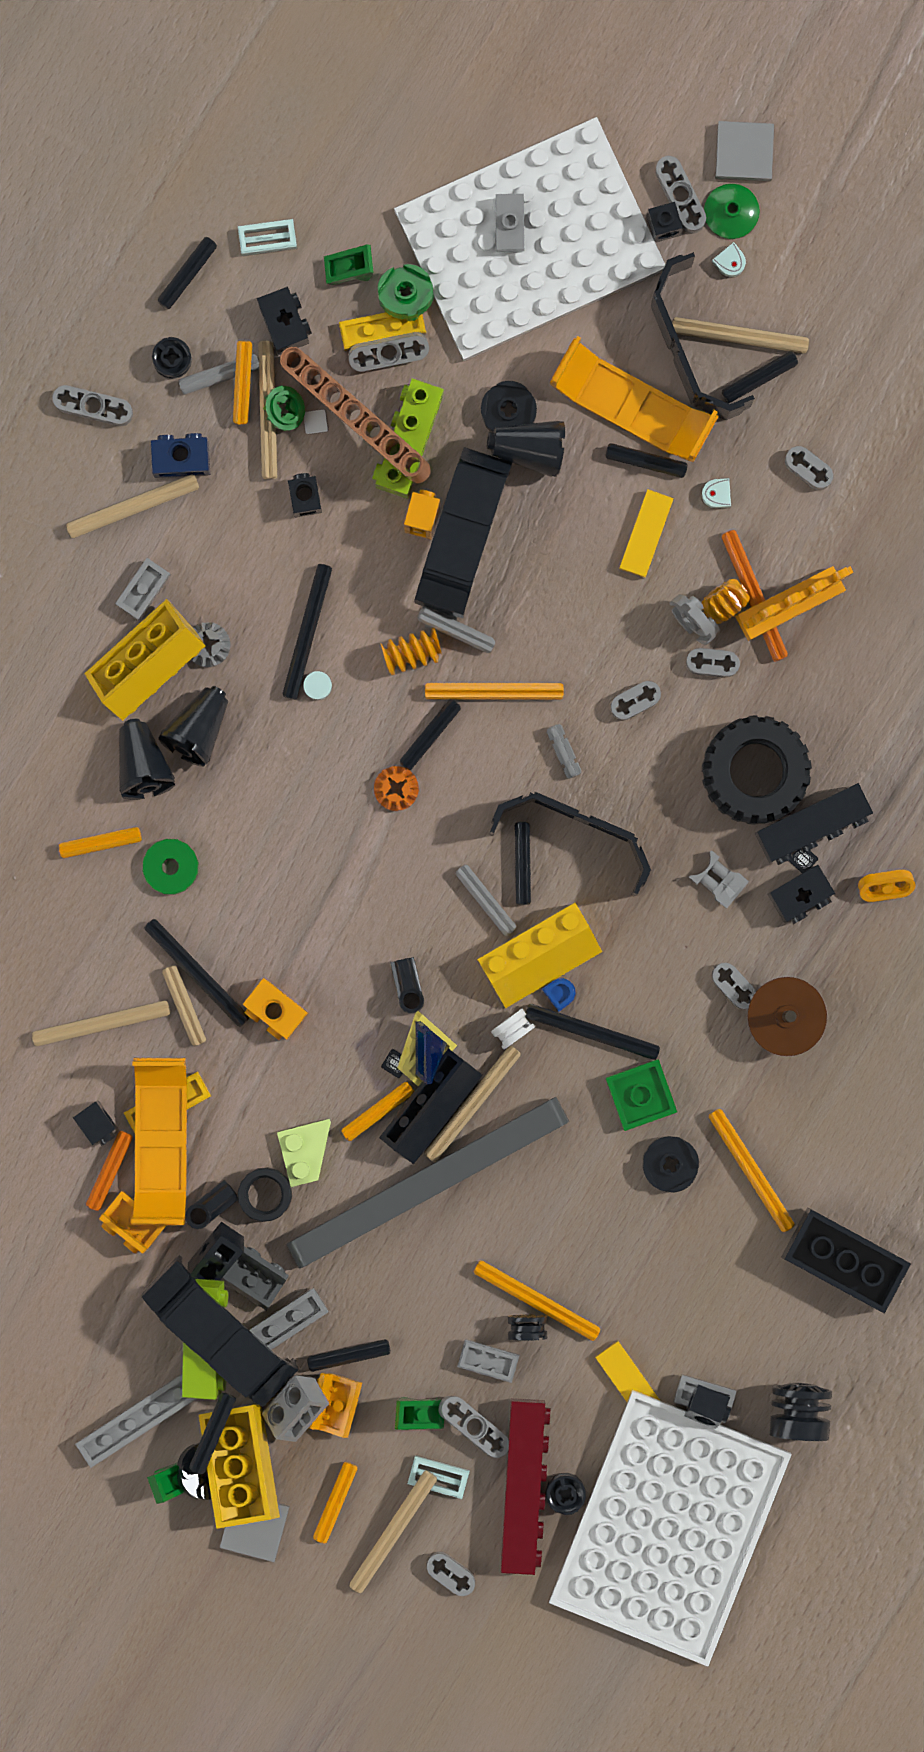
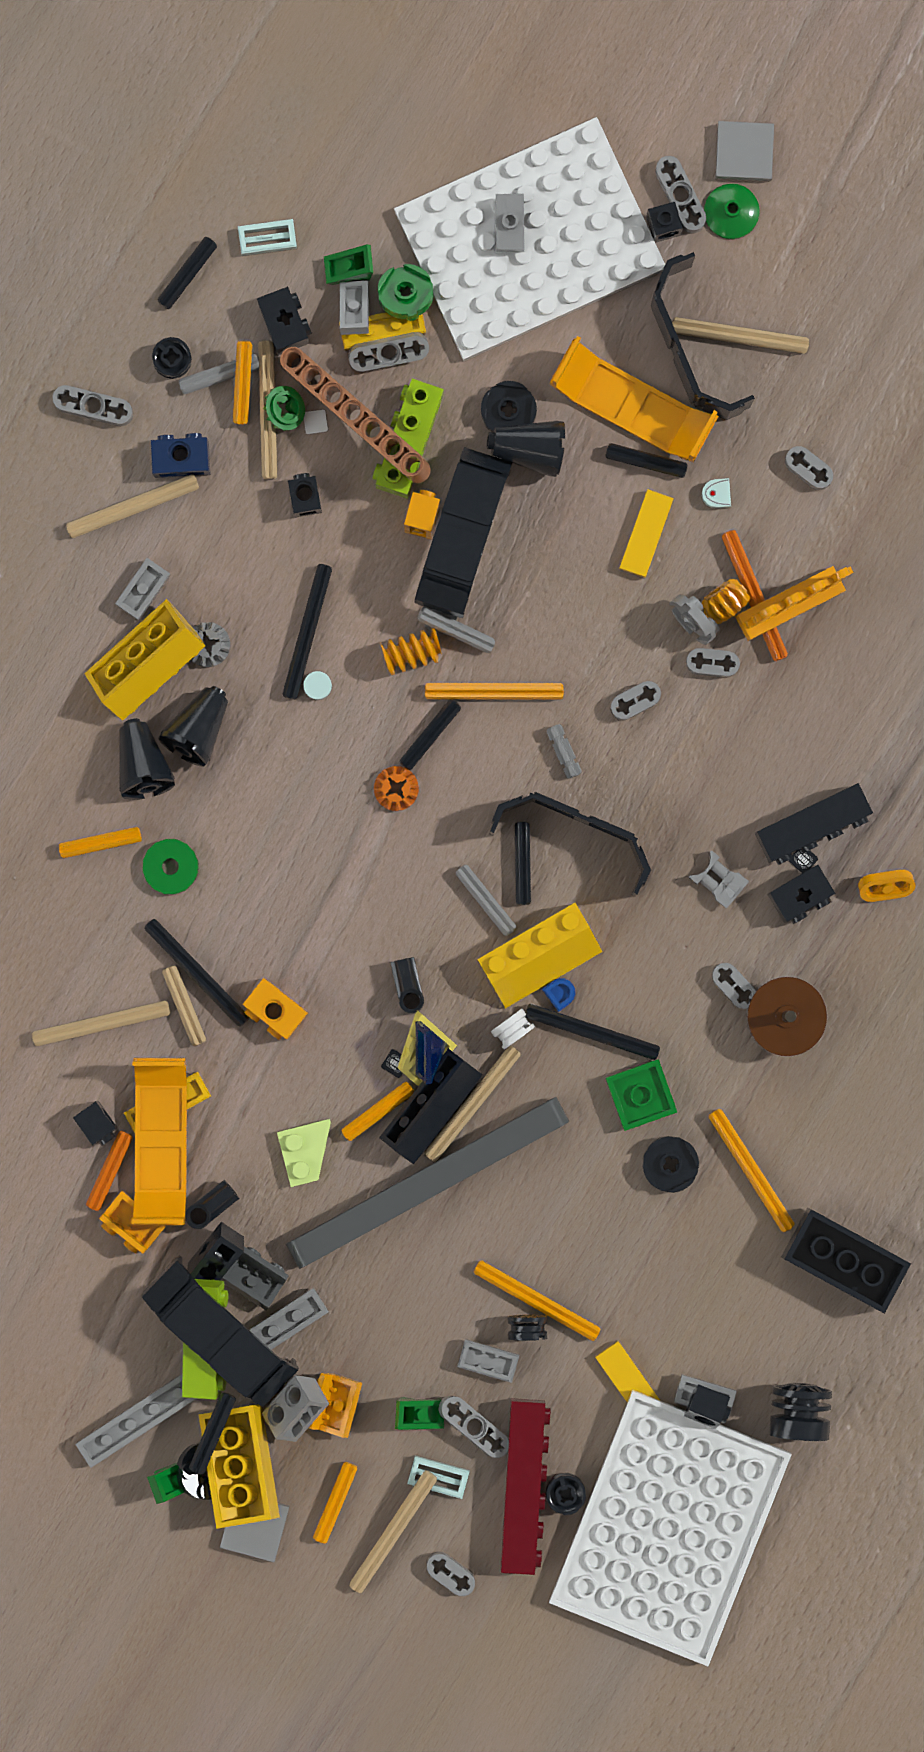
black tyre [238,1167,292,1222] -> none
black axle [307,1339,391,1372] -> none
black tyre [702,715,812,825] -> none
light aqua tile [712,242,746,277] -> none
black axle [722,351,798,403] -> none
none -> light grey plate [340,281,369,335]

